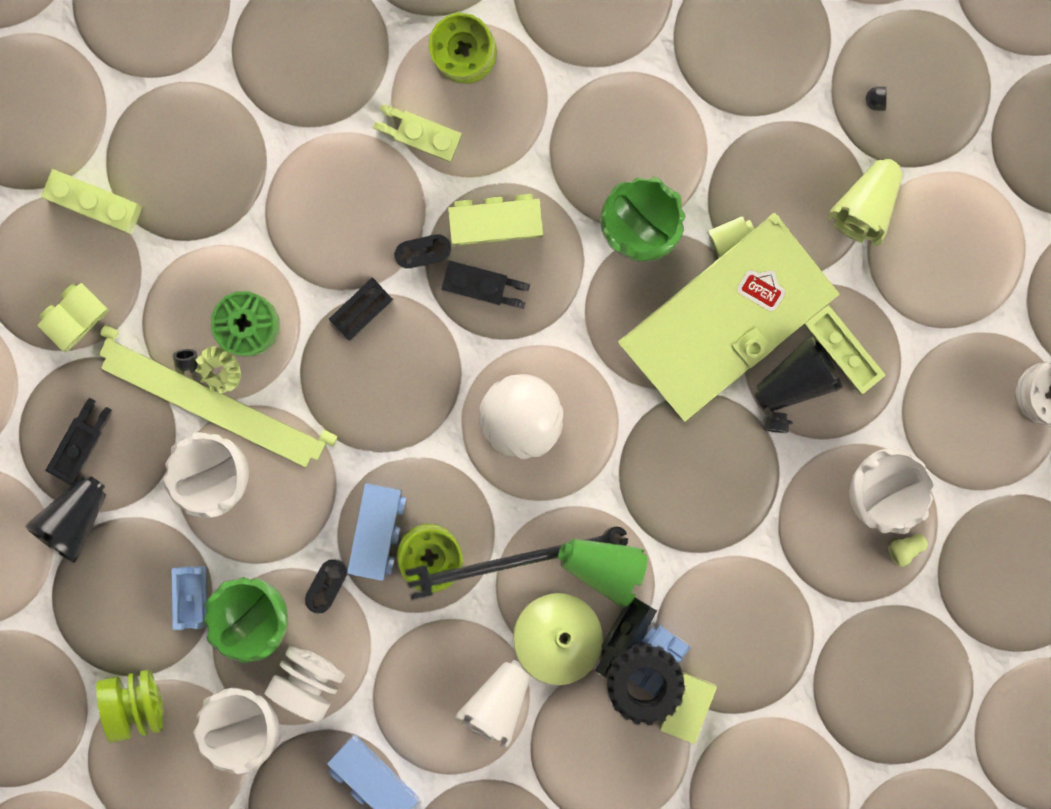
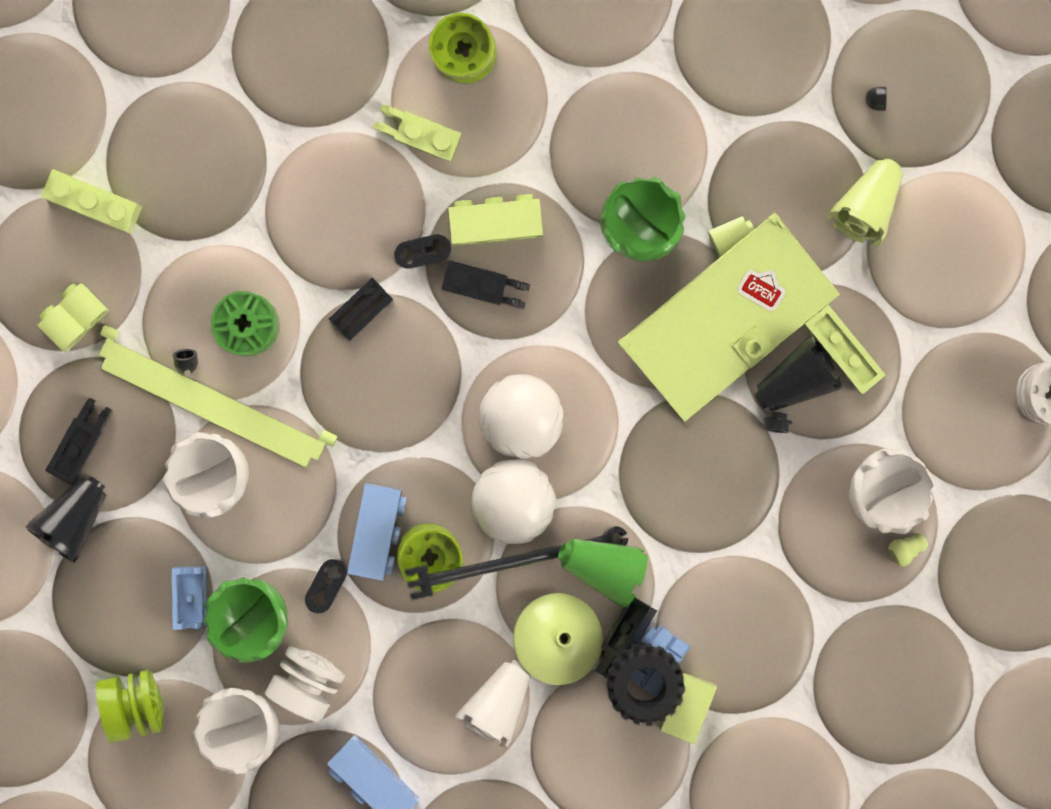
yellowish green gear [196,346,241,394] -> none
none -> white piece [471,459,556,544]

